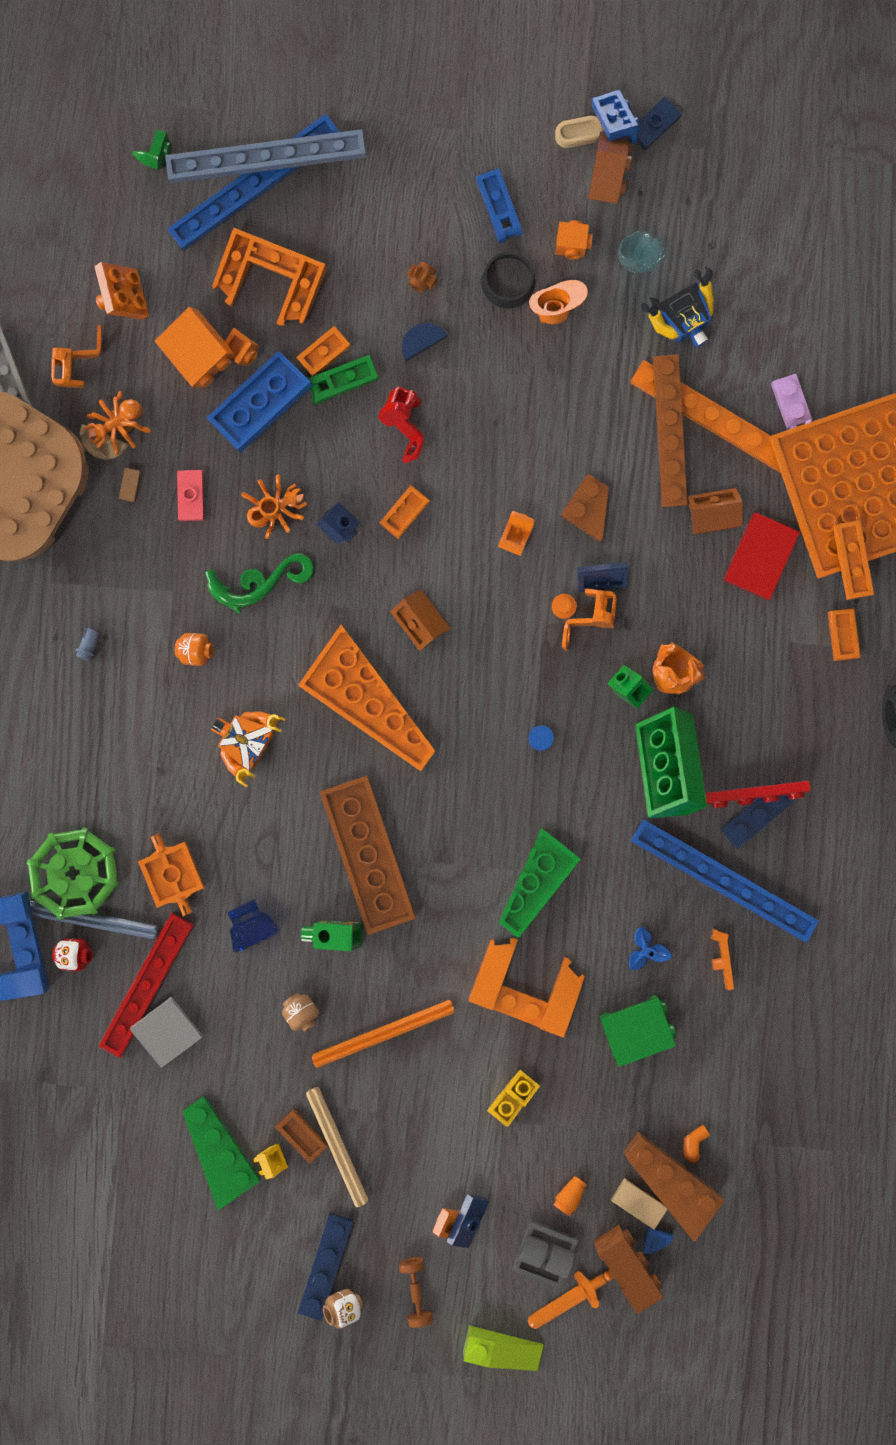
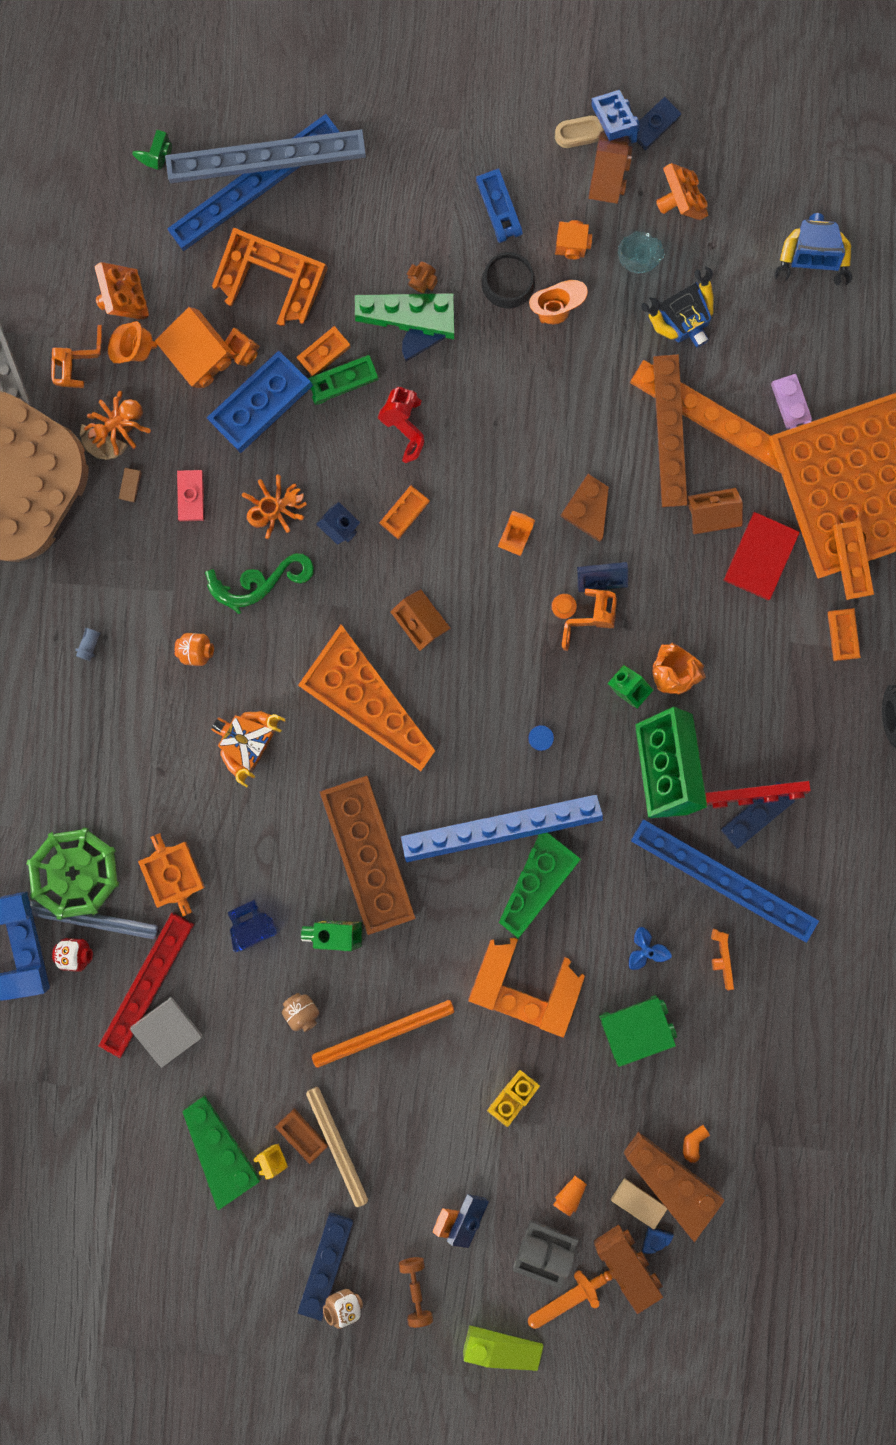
none -> orange piece [108,321,157,364]
none -> wing [355,293,454,340]
none -> plate [401,795,603,862]
none -> orange plate [656,163,709,220]
none -> blue torso [774,213,853,286]

